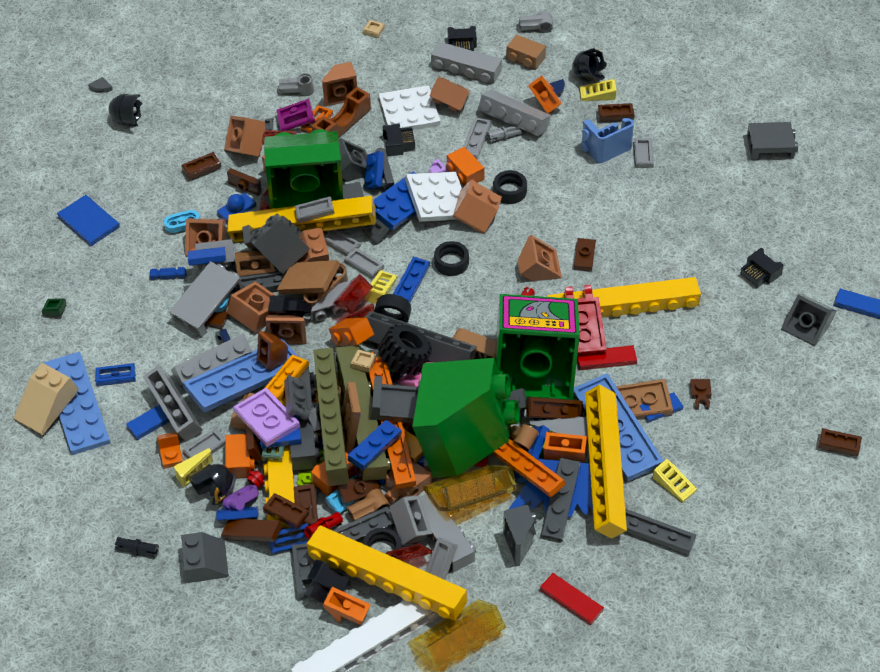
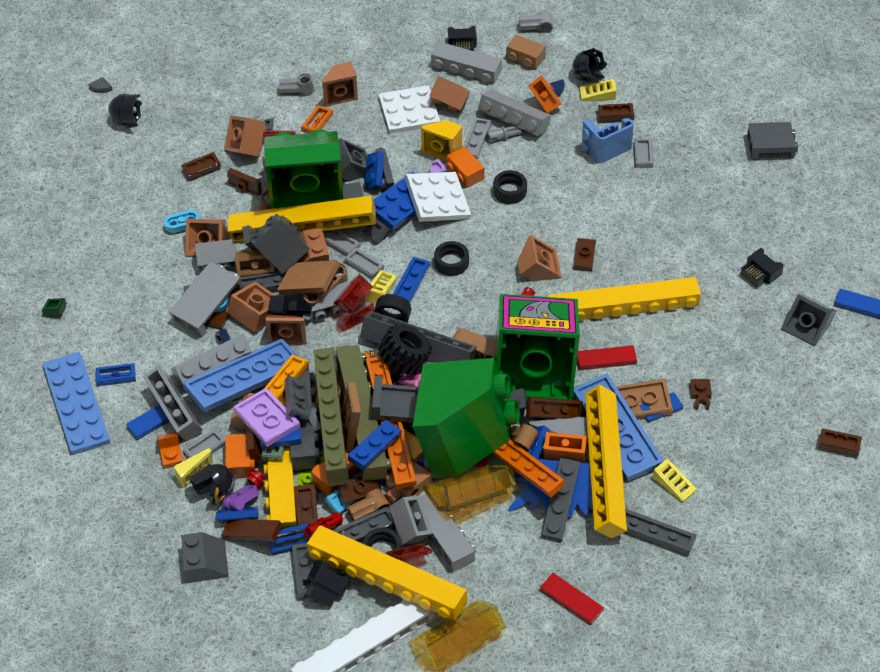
tan slope [14,363,79,436] -> none
blue tile [57,195,120,246] -> none
black pin [115,537,159,558] -> none
blue axle [150,267,187,280] -> none
blue tile [187,247,226,266] -> none
blue tile [217,192,257,224] -> none
dark orange slope [257,331,288,370] -> none
reddish brown plate [263,493,309,530] -> none
magenta plate [276,98,316,133] -> none
light grey tile [295,196,335,223] -> none
dark orange arch [311,87,371,137] -> none
orange slope [323,587,371,625] -> none
orange brick [329,317,374,346] -> none
tan tile [351,350,376,373] -> none
tan tile [363,20,385,38] -> none
black piece [382,124,415,156] -> none
light grey tile [426,537,458,580] -> none
nougat slope [453,179,502,234] -> none
dark grey slope [503,504,537,566] -> none
tile [564,285,607,355] -> none
none -> yellow slope [421,120,462,162]

